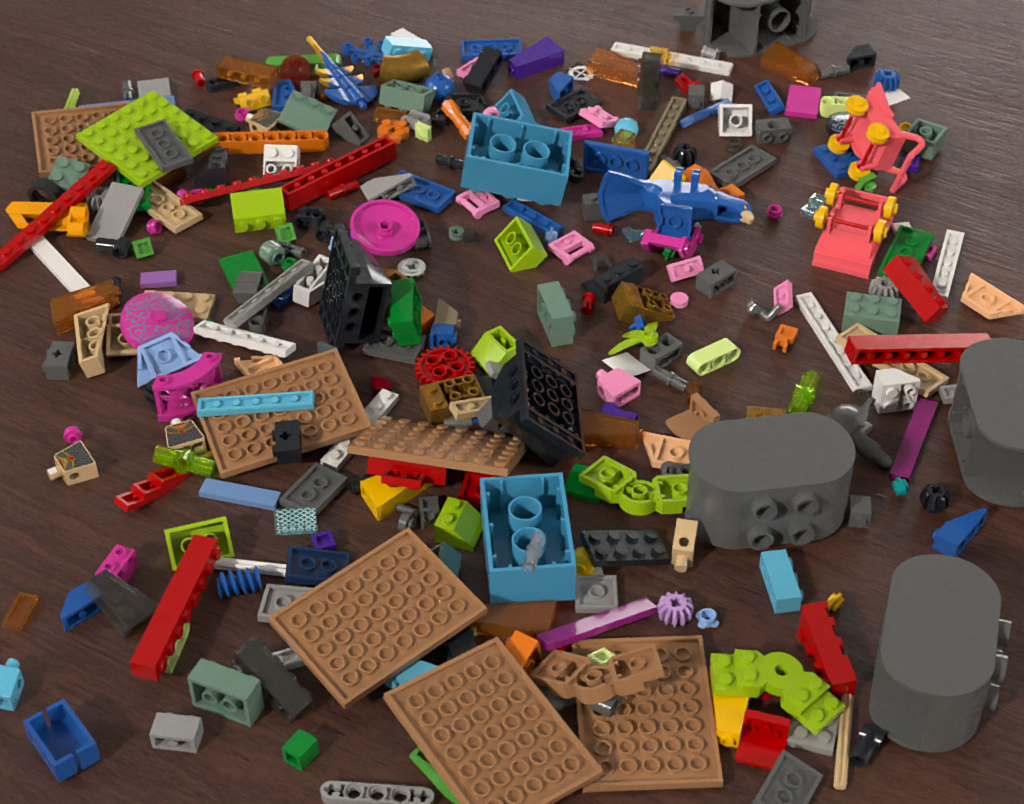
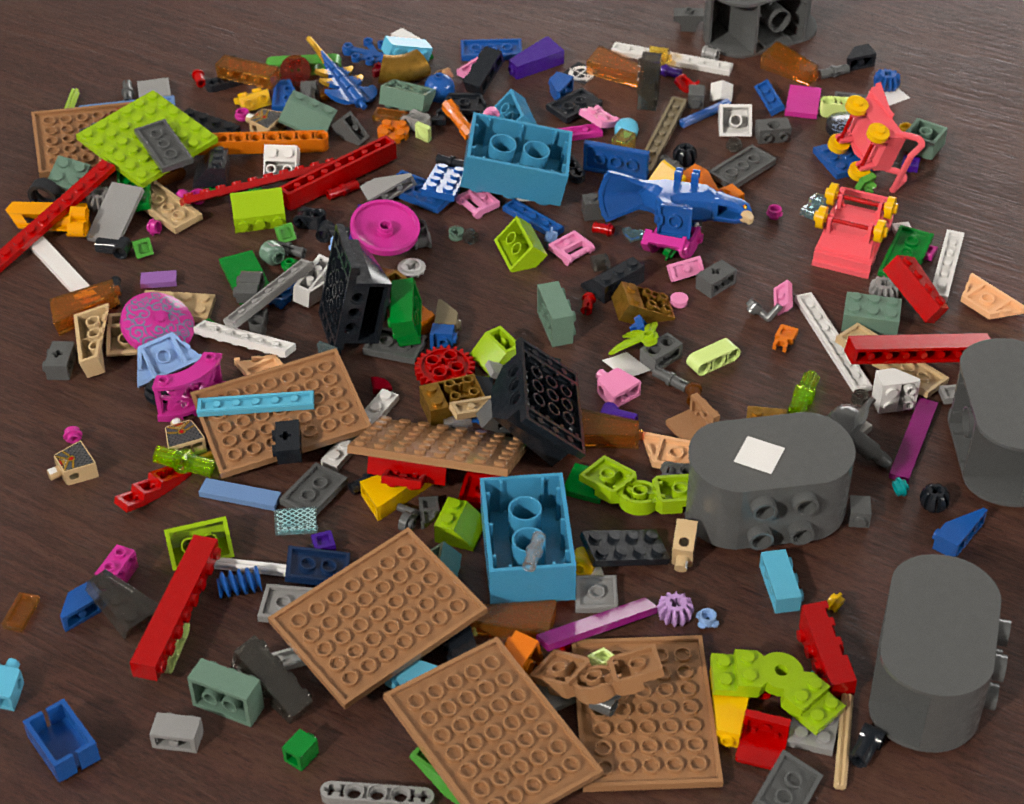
none -> plate [421,163,463,202]
none -> white sticker [734,436,785,474]

